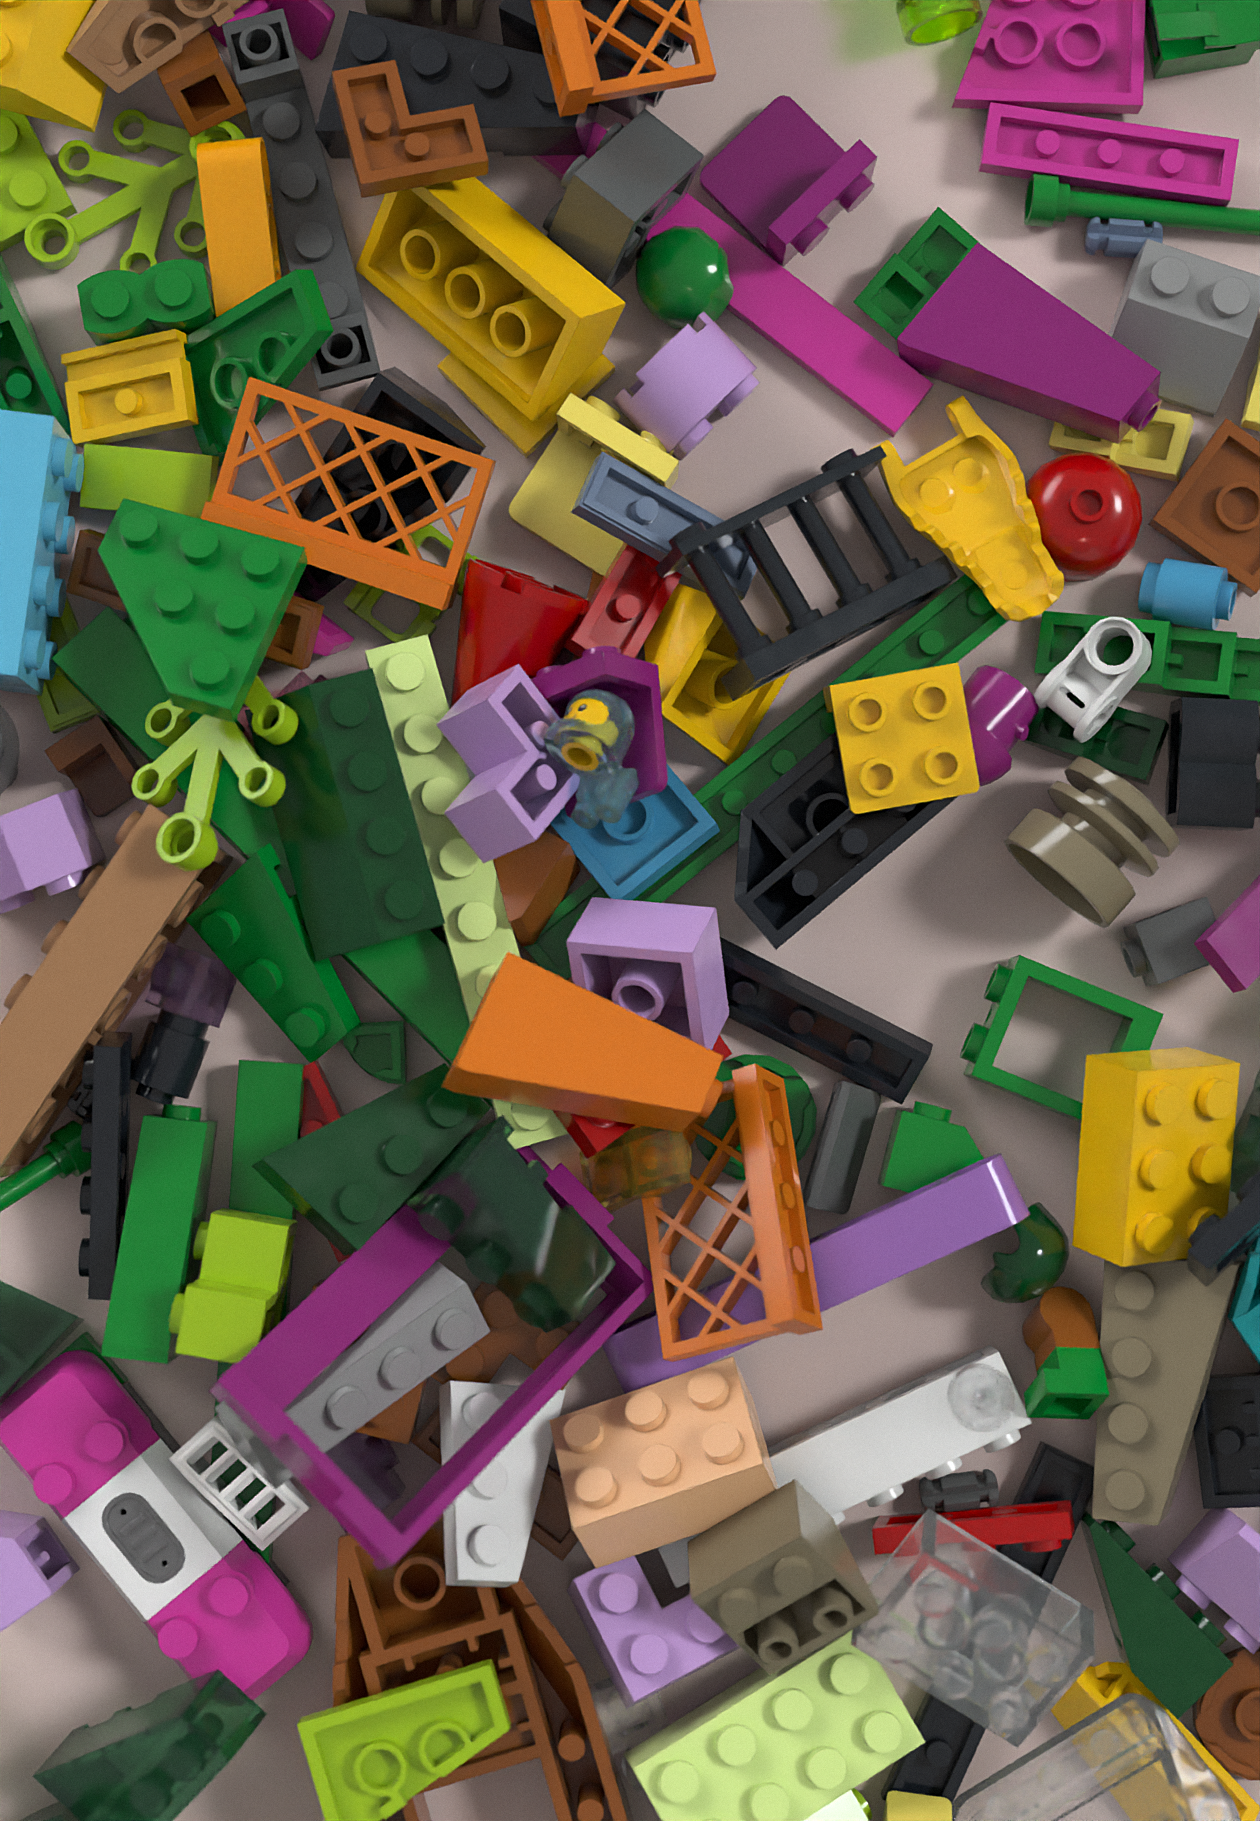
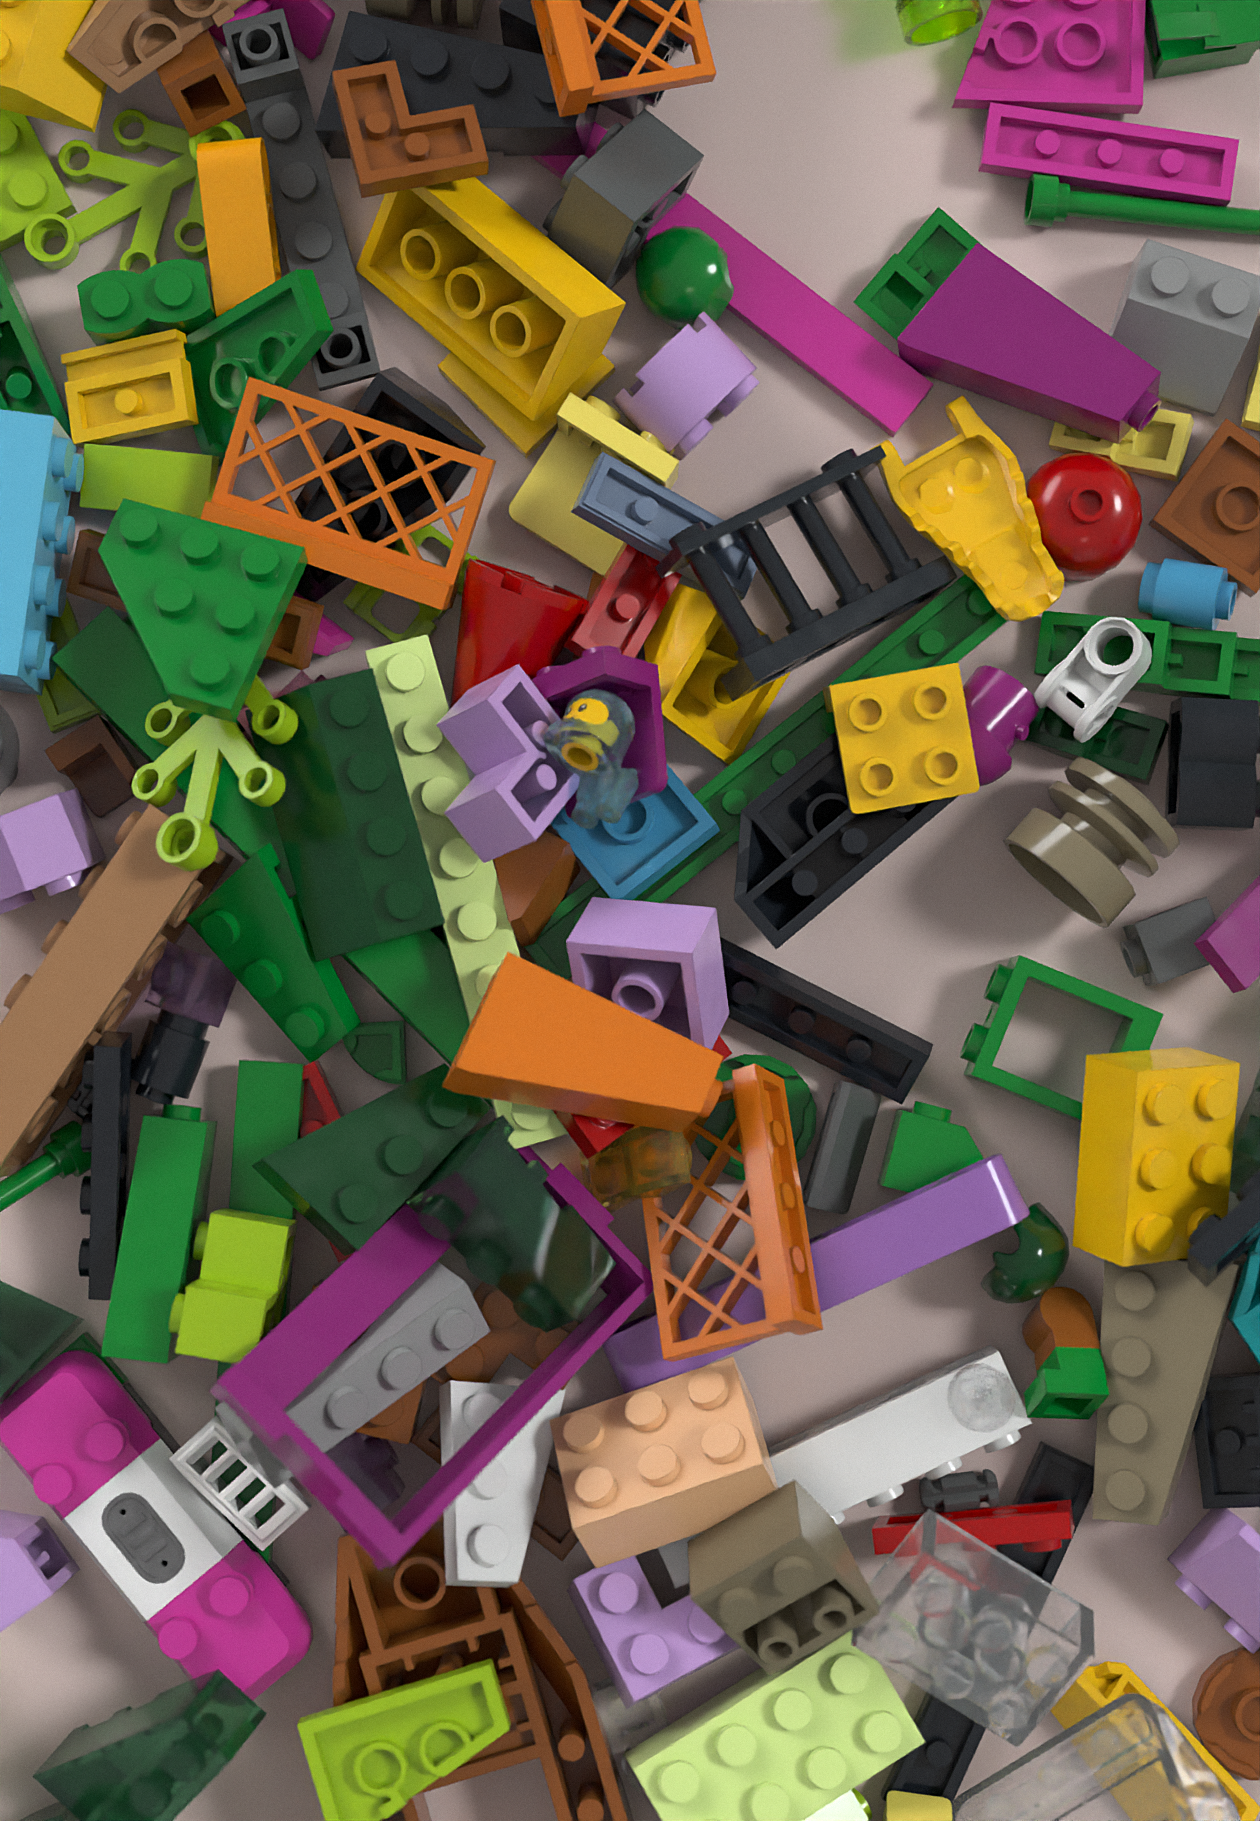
magenta bracket [700,96,877,267] -> none
dark green slope [1080,1510,1234,1720] -> none
sand blue piece [1084,217,1163,258] -> none

